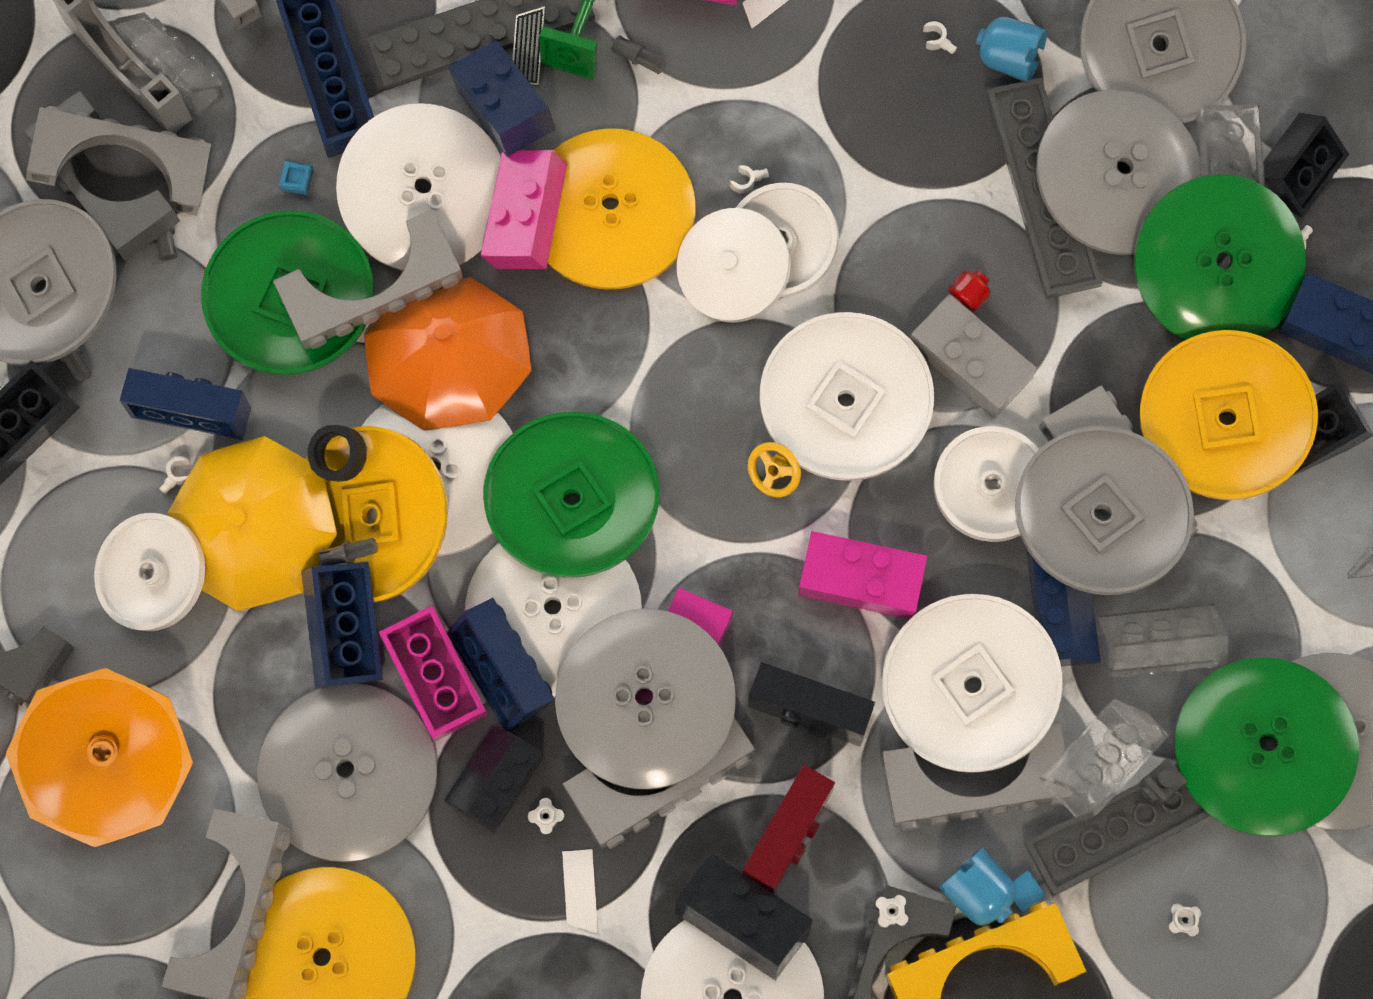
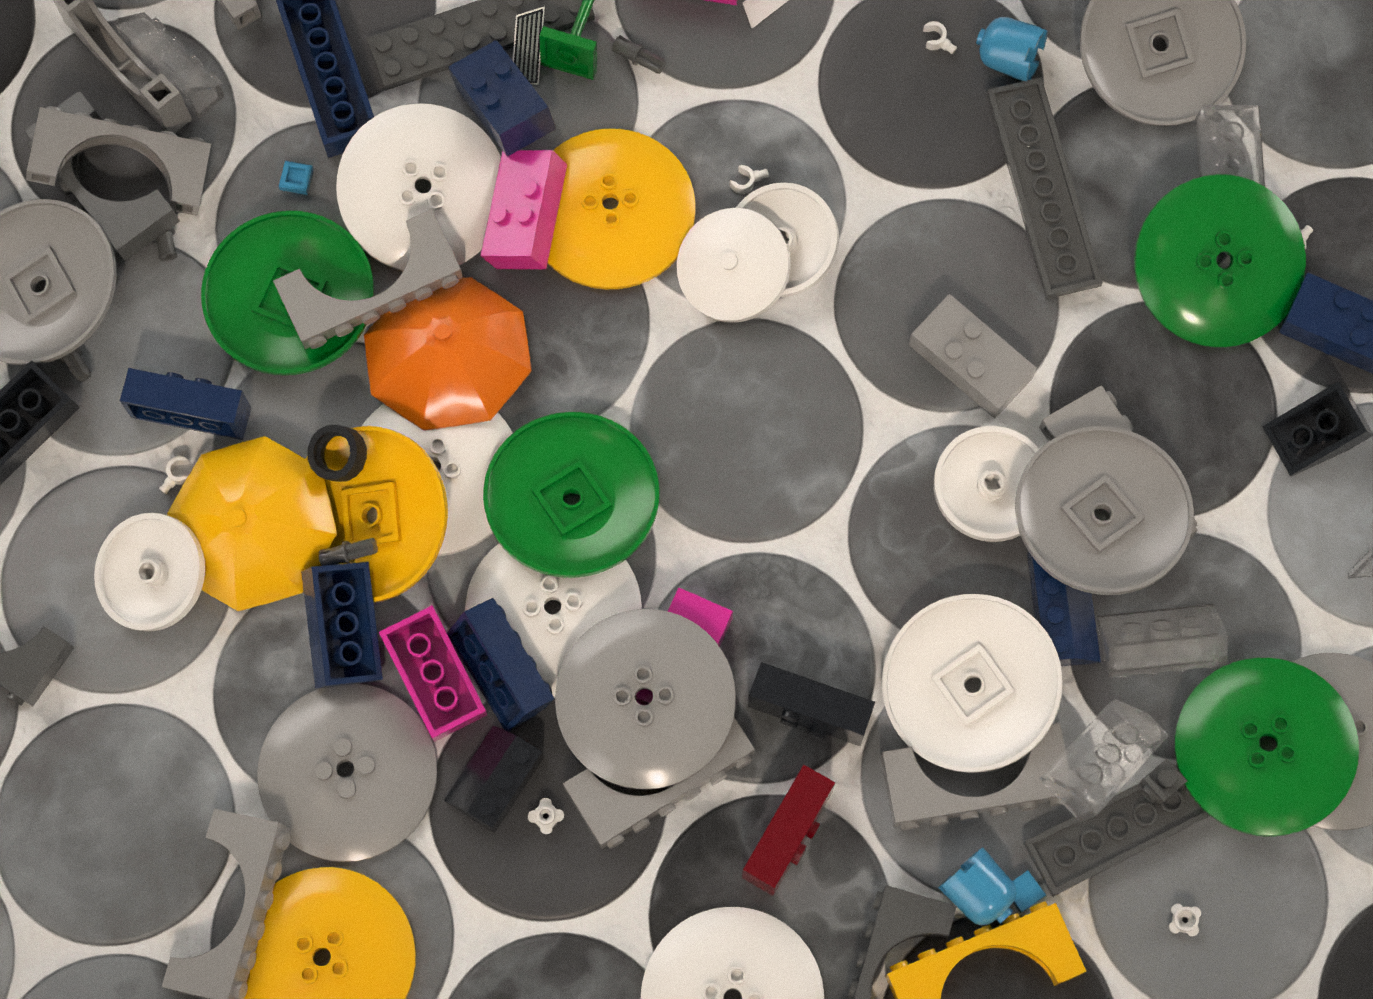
light orange piece [6,668,193,847] -> none
white sticker [562,849,598,934] -> none
black brick [675,853,813,981] -> none
yellow piece [747,442,801,498] -> none
white dish [760,312,934,481] -> none
dark pink brick [798,531,927,619] -> none
white plate [876,895,908,928] -> none
red head [948,270,990,312] -> none
light grey dish [1036,90,1203,255] -> none
yellow dish [1140,330,1318,500] -> none
black slope [1253,113,1349,218] -> none

